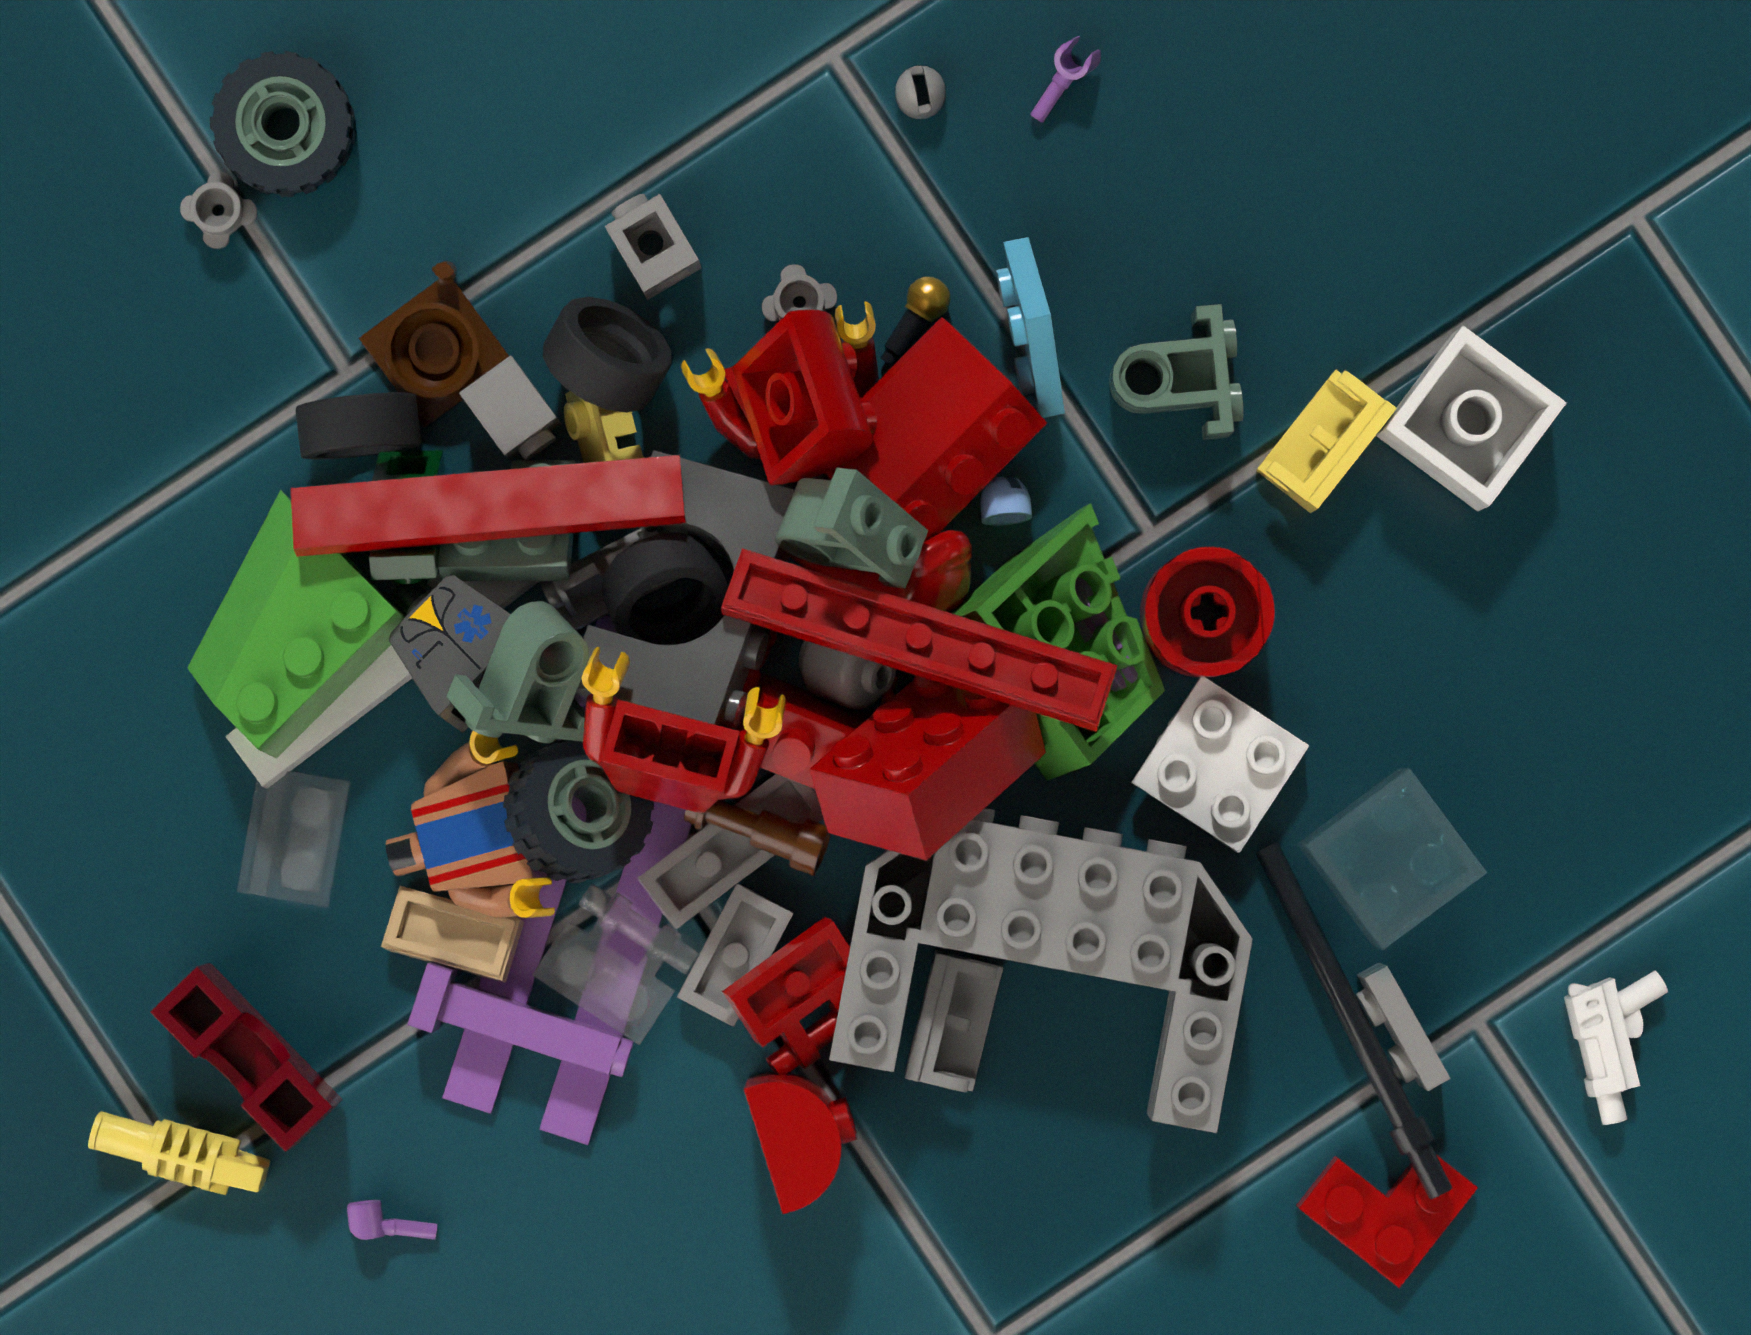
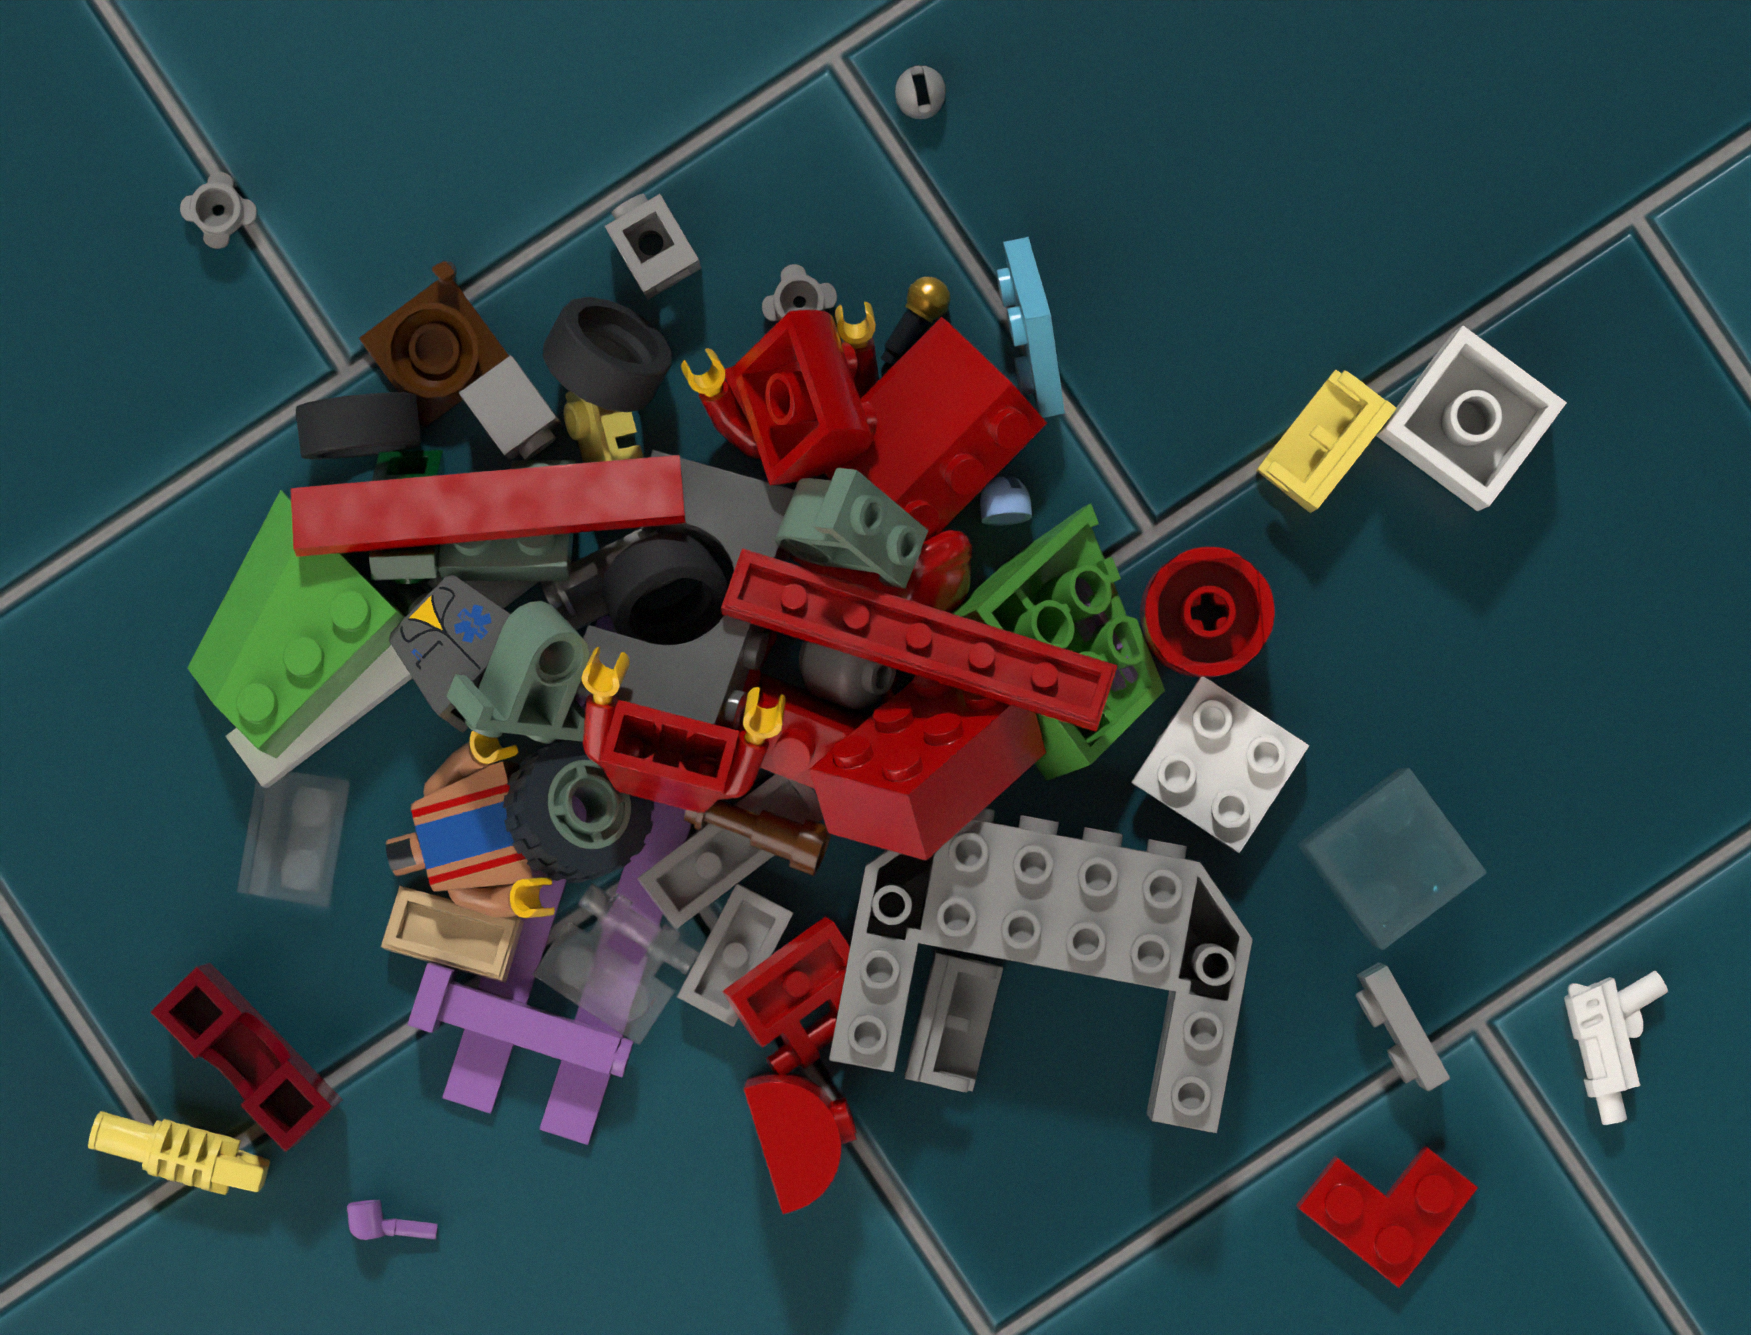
black wheel [210,51,356,197] -> none
medium lavender hand [1030,36,1101,123] -> none
sand green pin [1109,304,1243,440] -> none
black bar [1255,842,1453,1199] -> none

